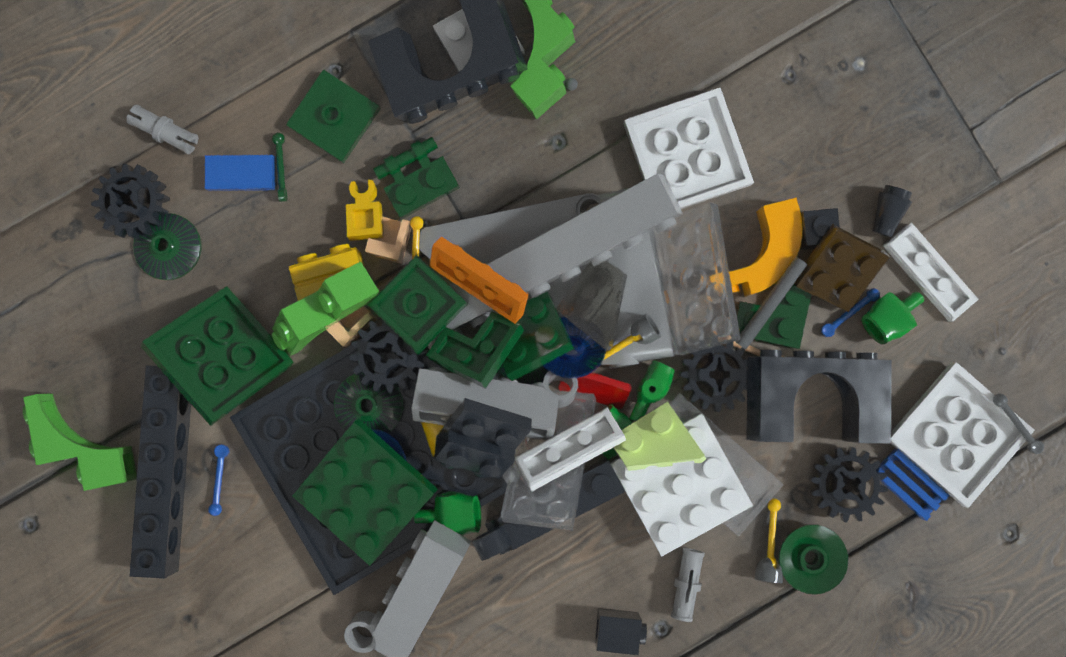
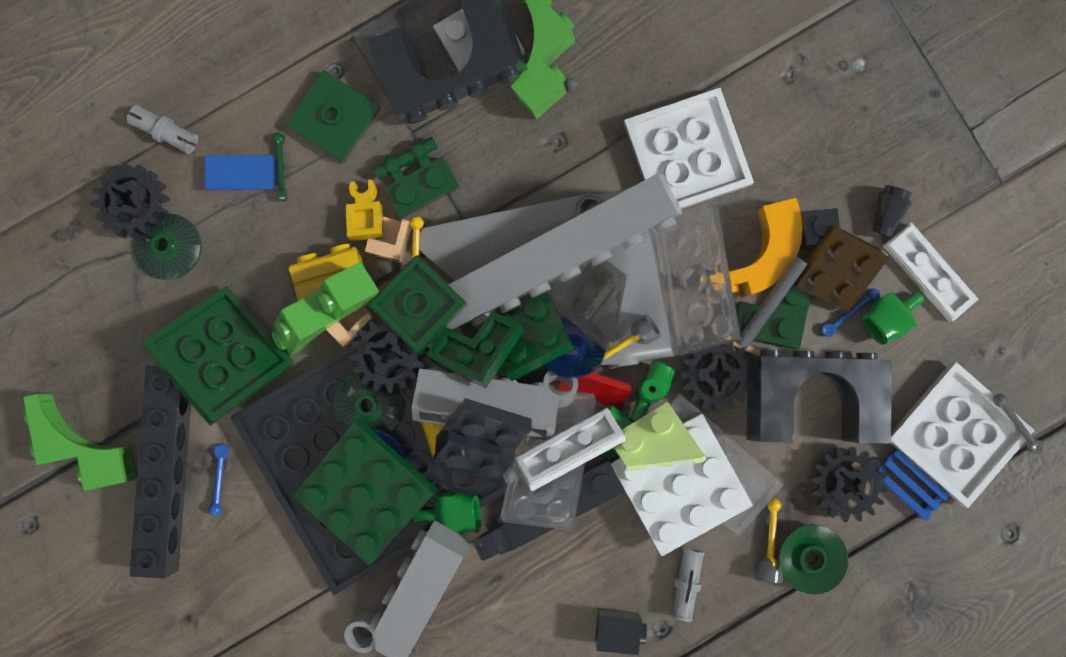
orange plate [430,236,529,324] -> none

